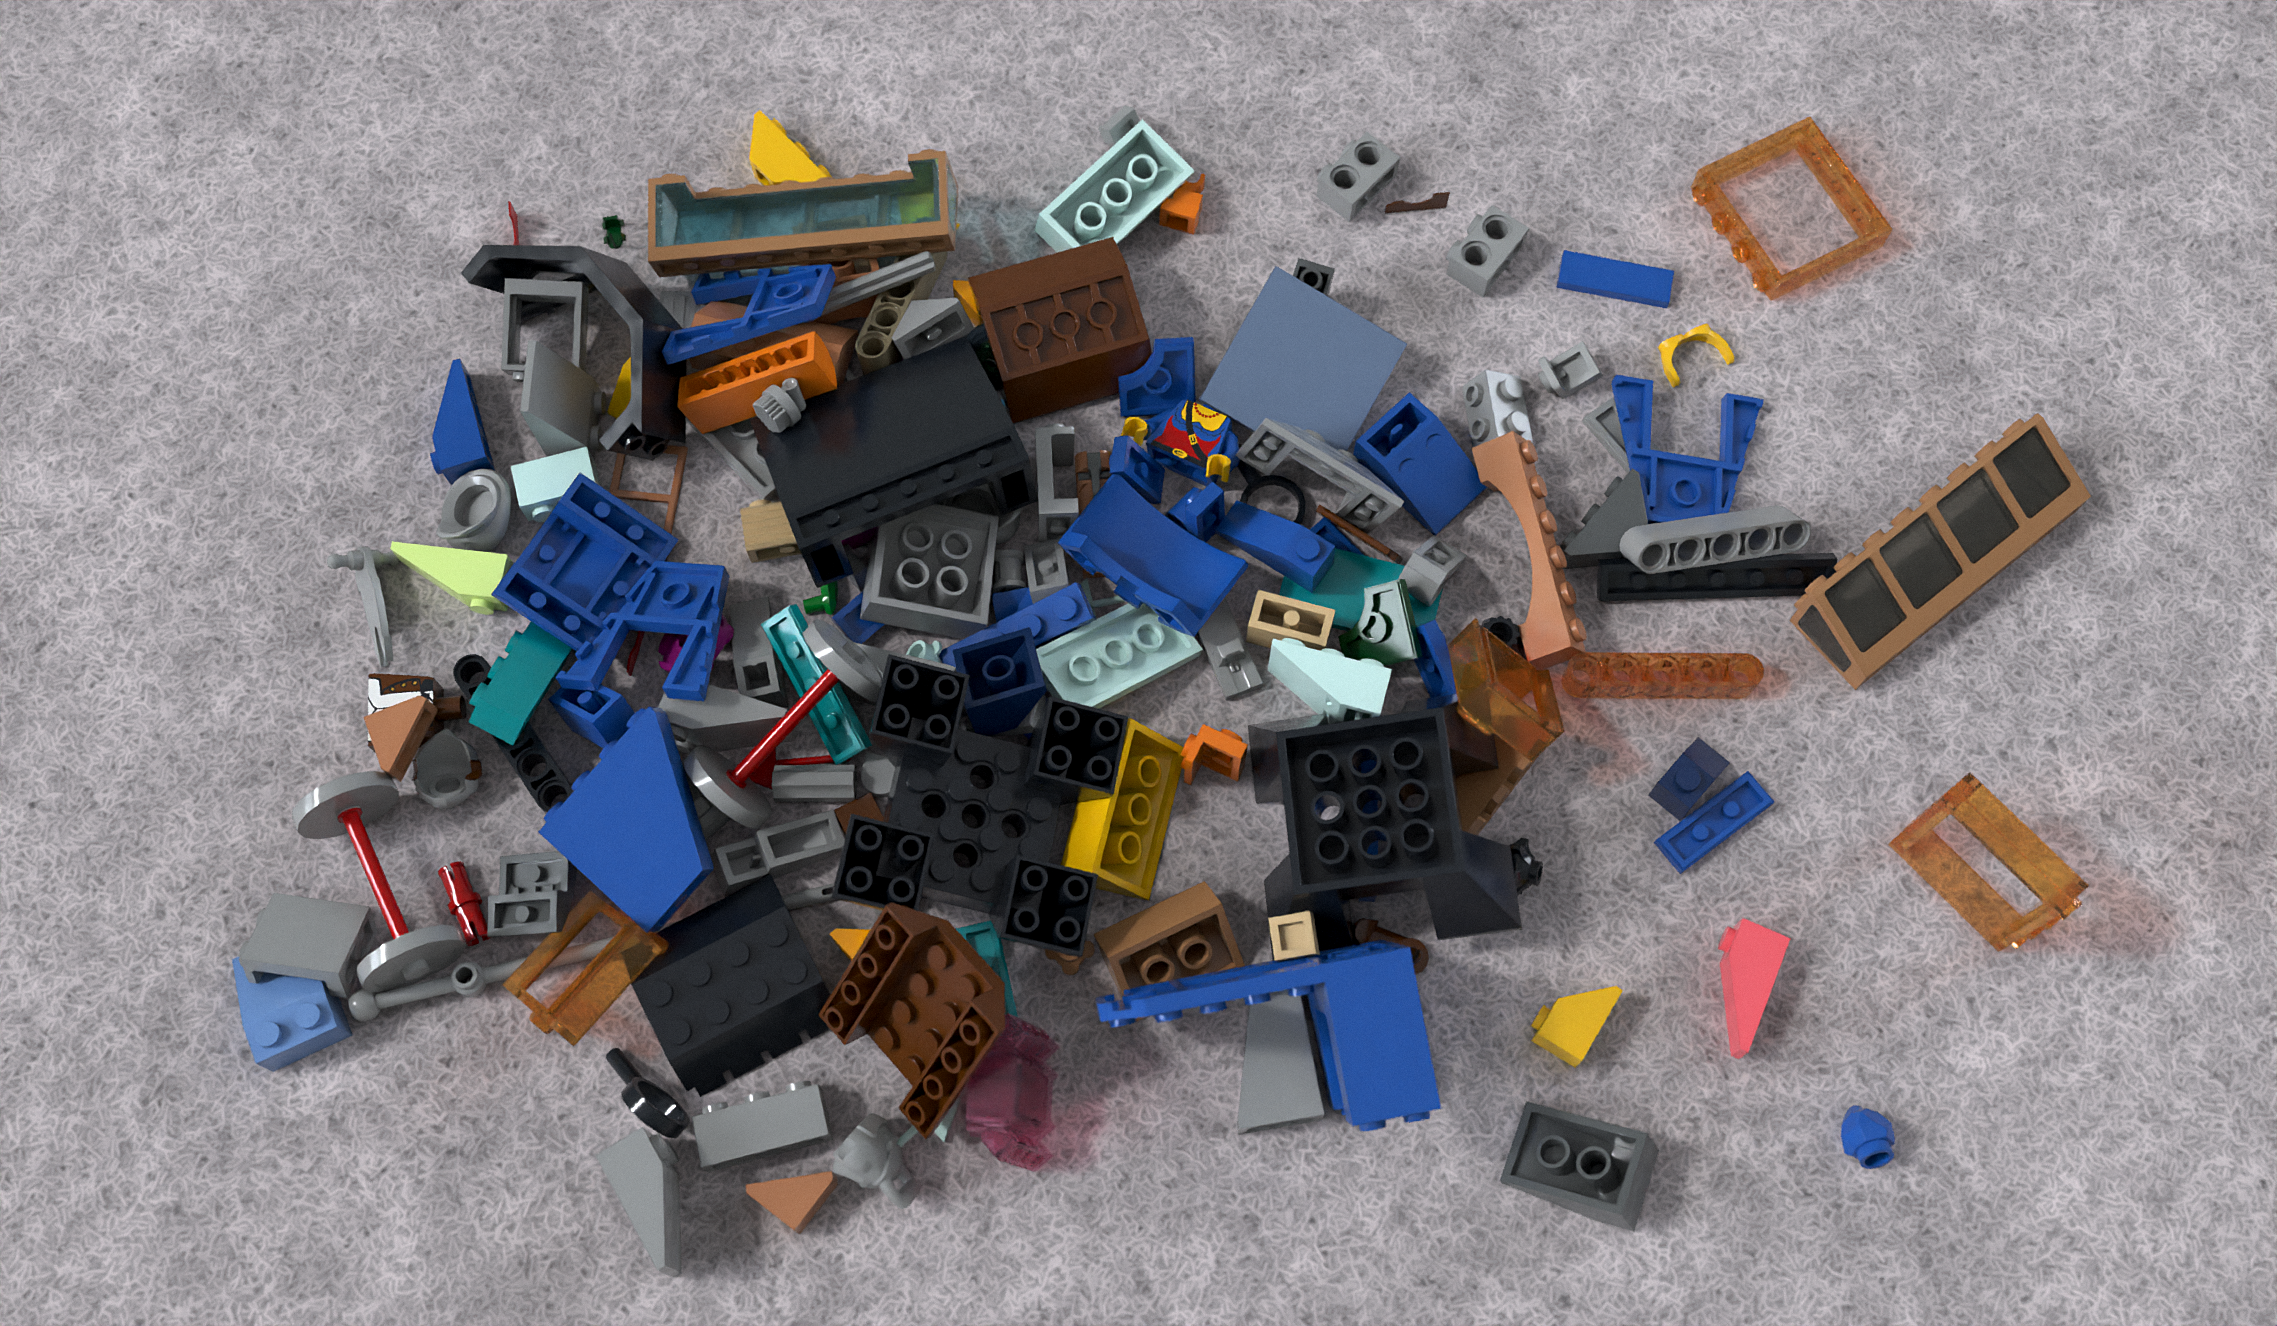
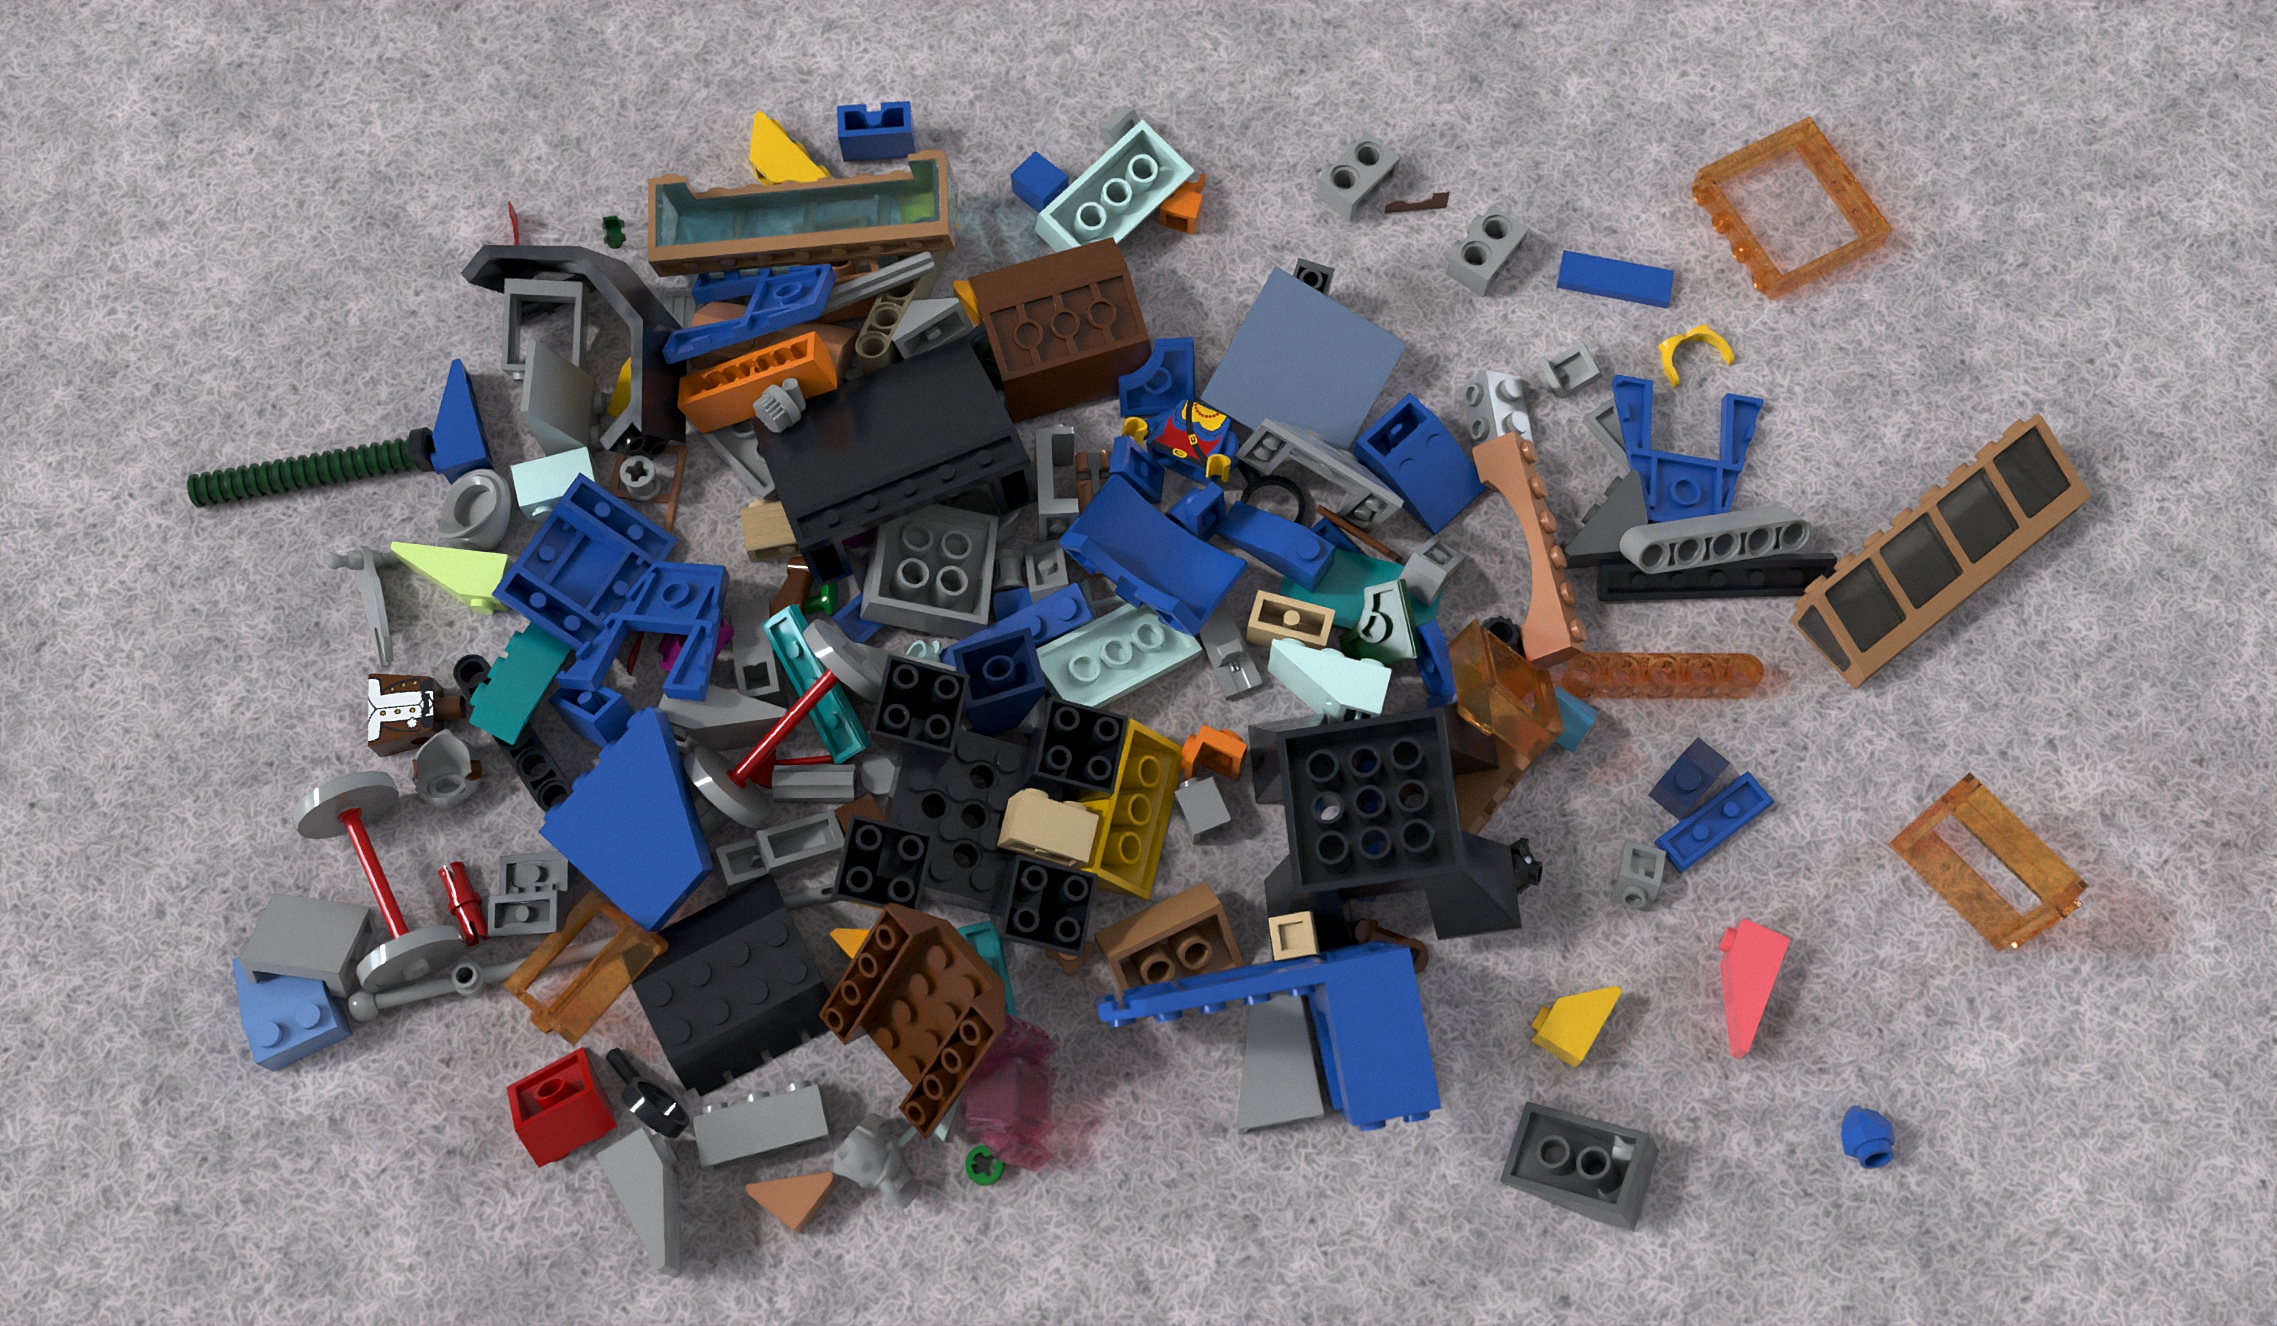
nougat slope [364,695,438,782] -> none
none -> dark green piece [187,436,419,508]
none -> black tile [408,427,435,472]
none -> red slope [507,1046,617,1168]
none -> light grey bush [620,455,662,503]
none -> reddish brown piece [770,556,814,617]
none -> blue brick [837,101,916,162]
none -> green bush [965,1145,1004,1186]
none -> tan brick [997,788,1099,869]
none -> blue brick [1010,151,1069,213]
none -> light grey brick [1174,777,1231,845]
none -> dark azure brick [1531,685,1598,753]
none -> light grey bracket [1610,840,1666,912]

